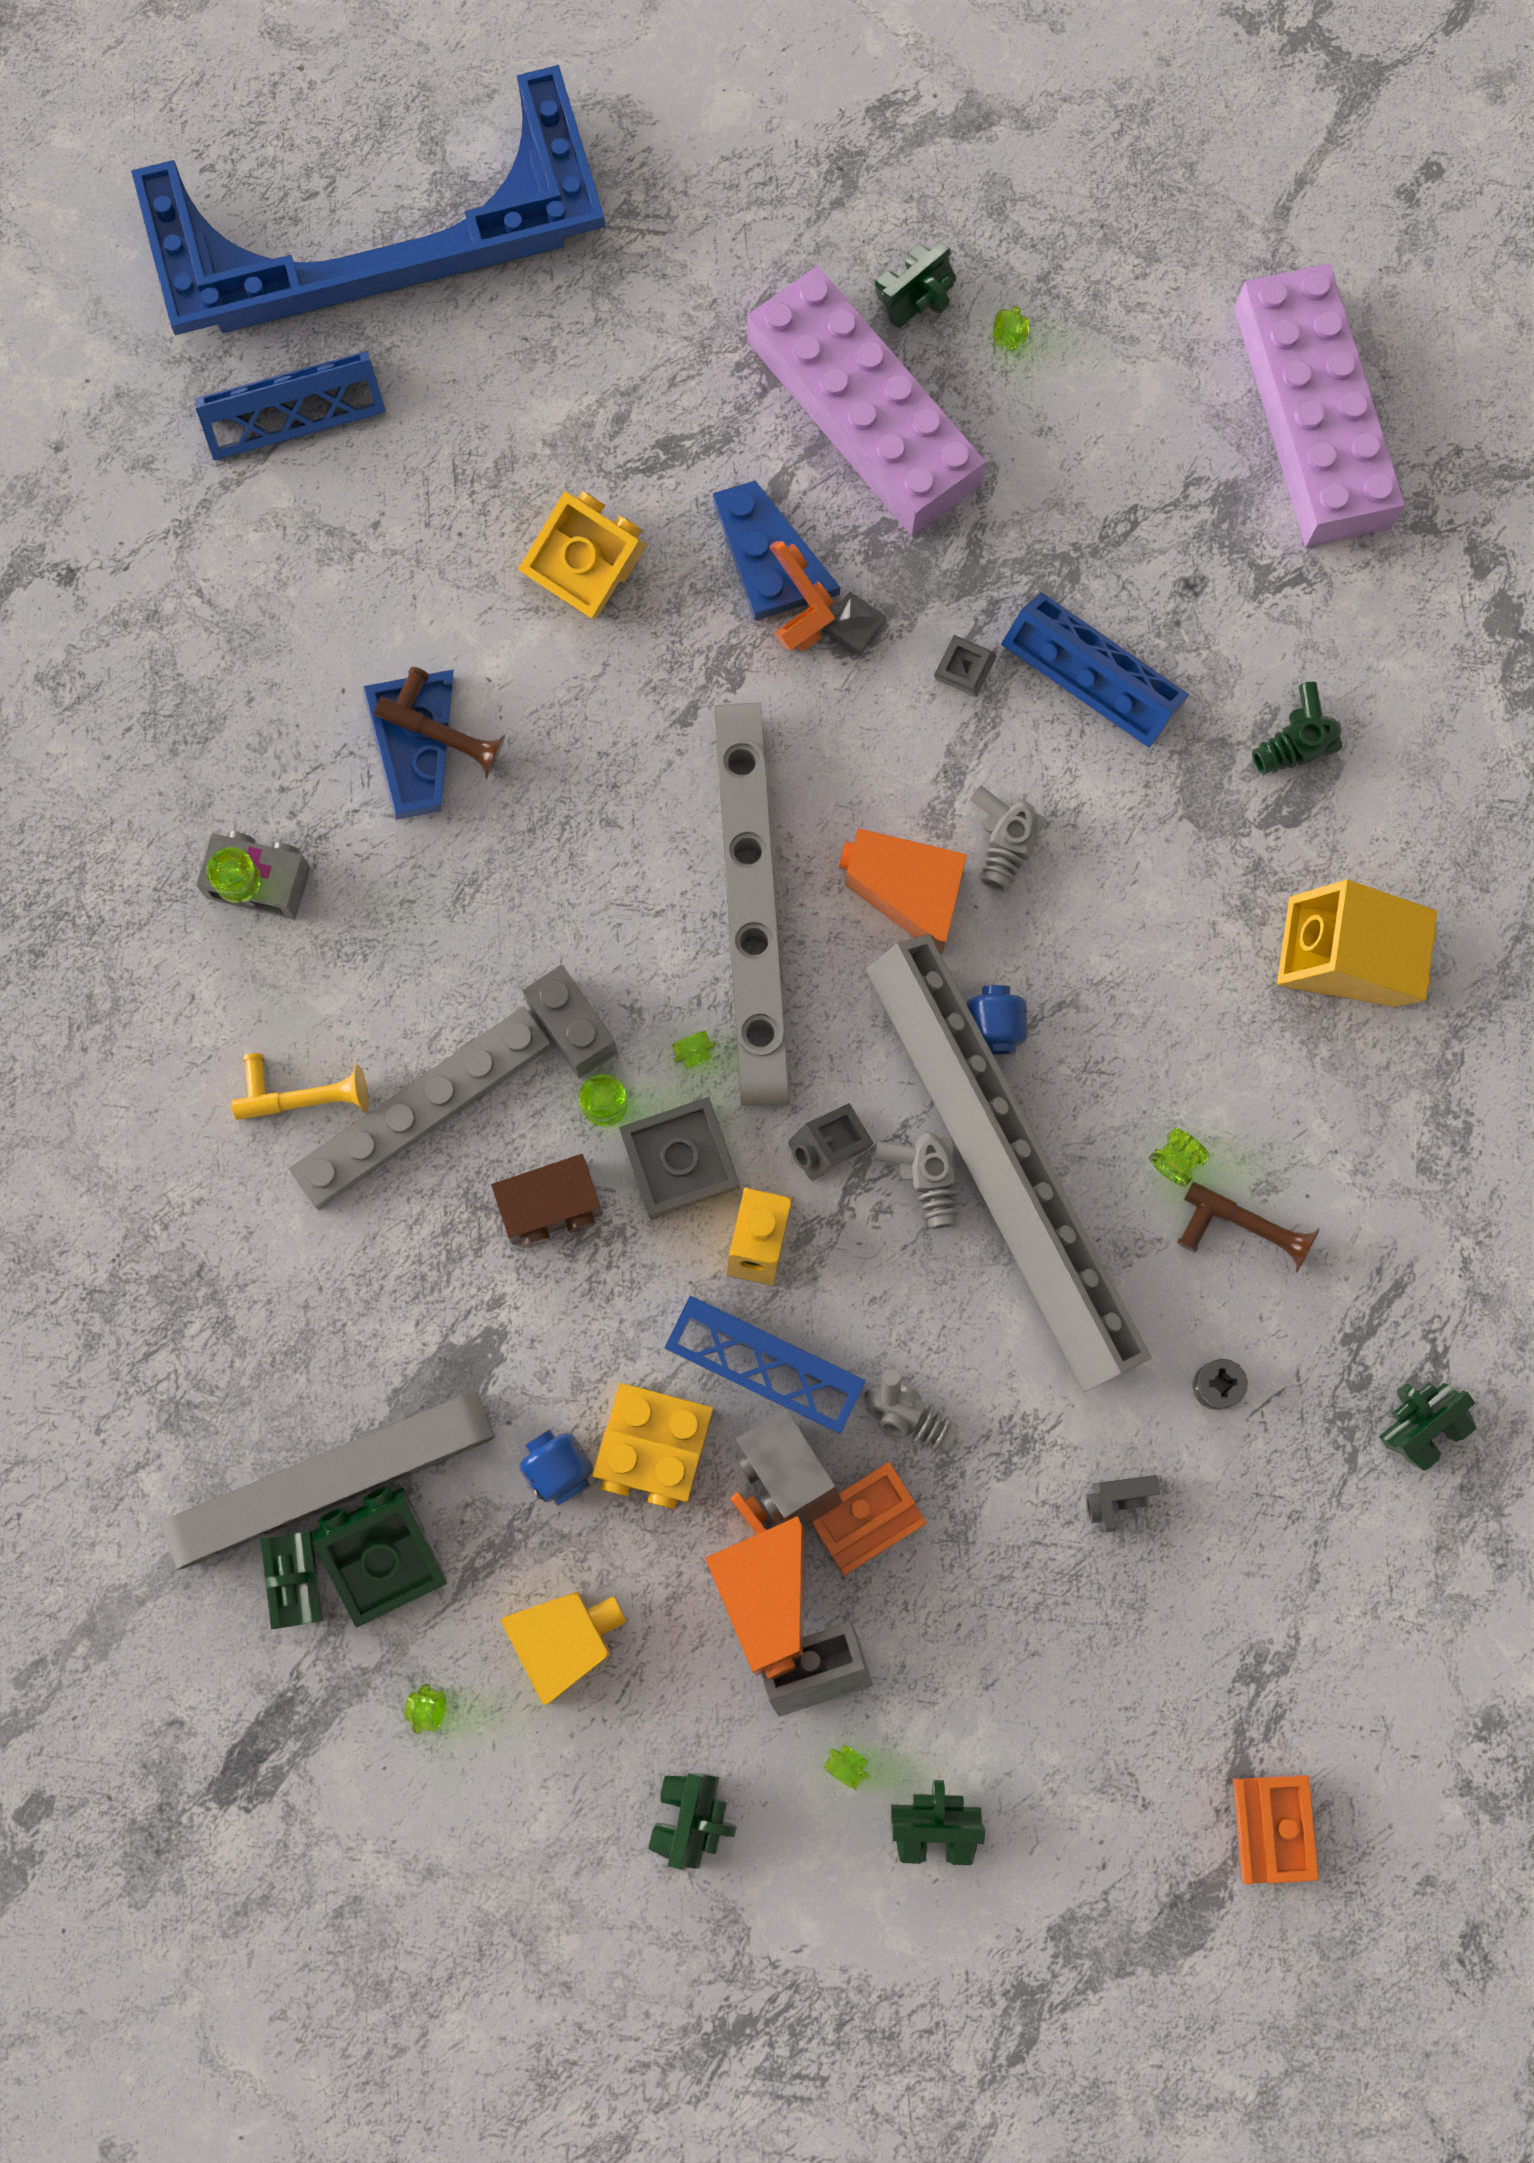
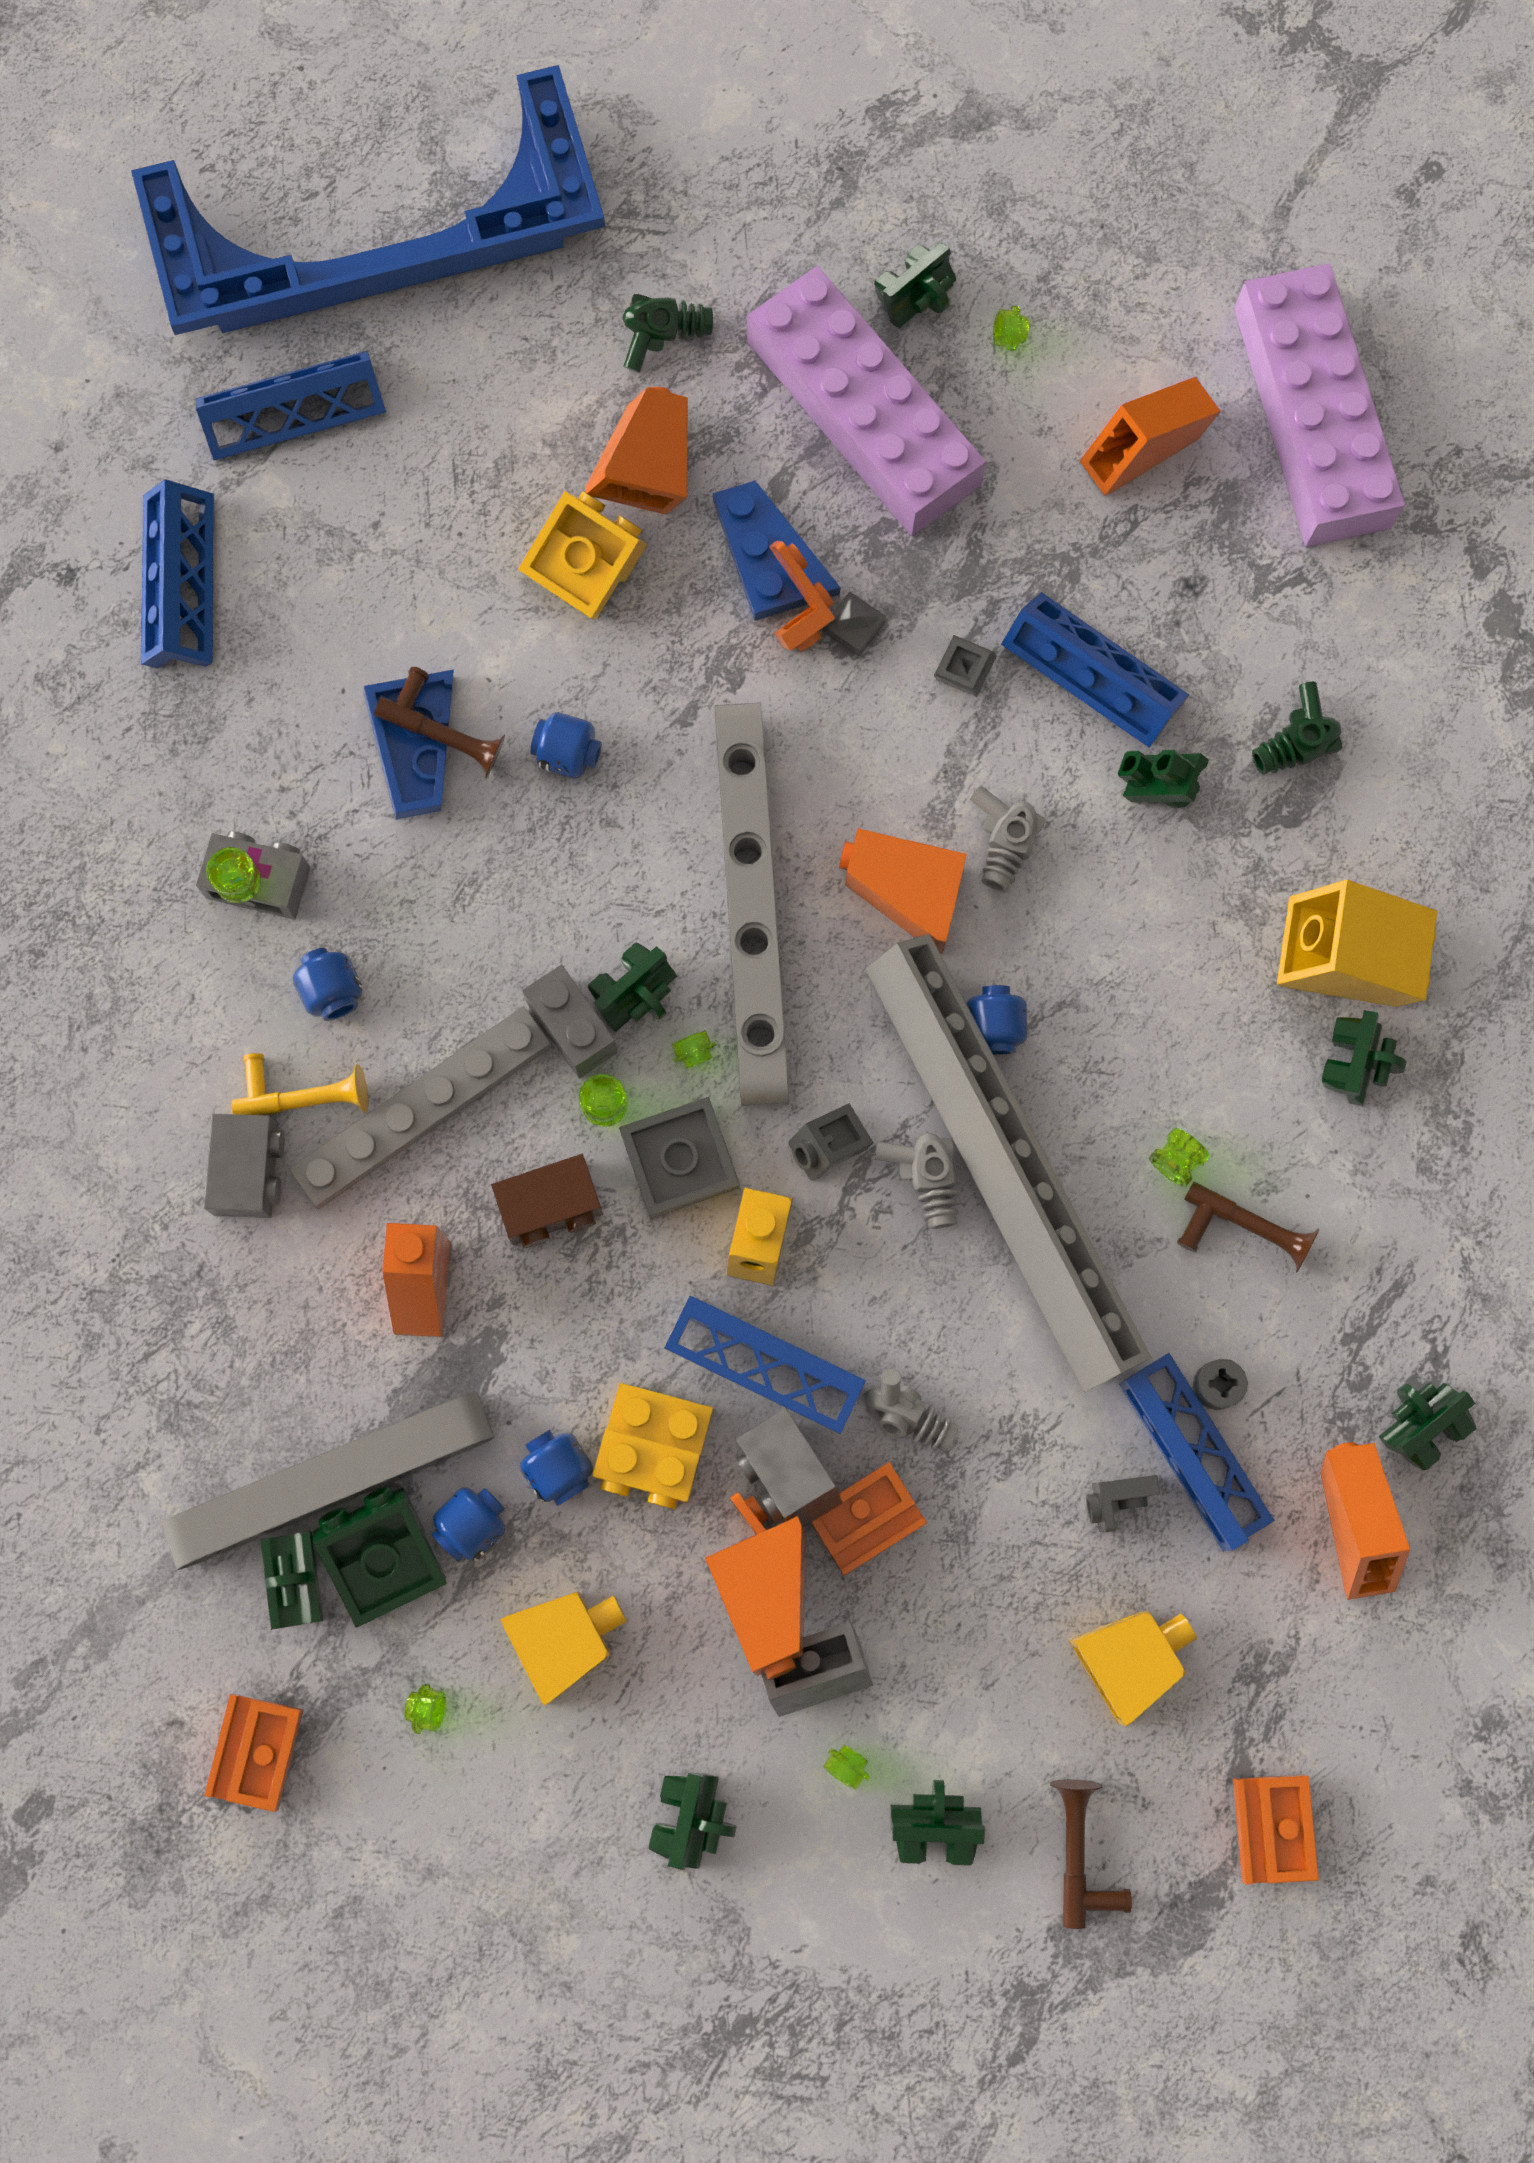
none -> blue fence [141,479,214,668]
none -> flat silver brick [204,1114,285,1218]
none -> orange plate [204,1694,304,1812]
none -> blue head [293,948,363,1021]
none -> orange slope [382,1223,451,1337]
none -> blue head [431,1487,505,1562]
none -> blue head [530,712,602,779]
none -> orange slope [585,387,688,515]
none -> dark green hips [588,943,678,1032]
none -> dark green piece [622,294,713,373]
none -> reddish brown piece [1050,1779,1132,1929]
none -> yellow torso [1069,1611,1197,1726]
none -> orange slope [1080,377,1221,496]
none -> dark green hips [1118,750,1209,808]
none -> blue fence [1118,1353,1275,1552]
none -> orange slope [1320,1442,1410,1600]
none -> dark green hips [1322,1010,1407,1106]

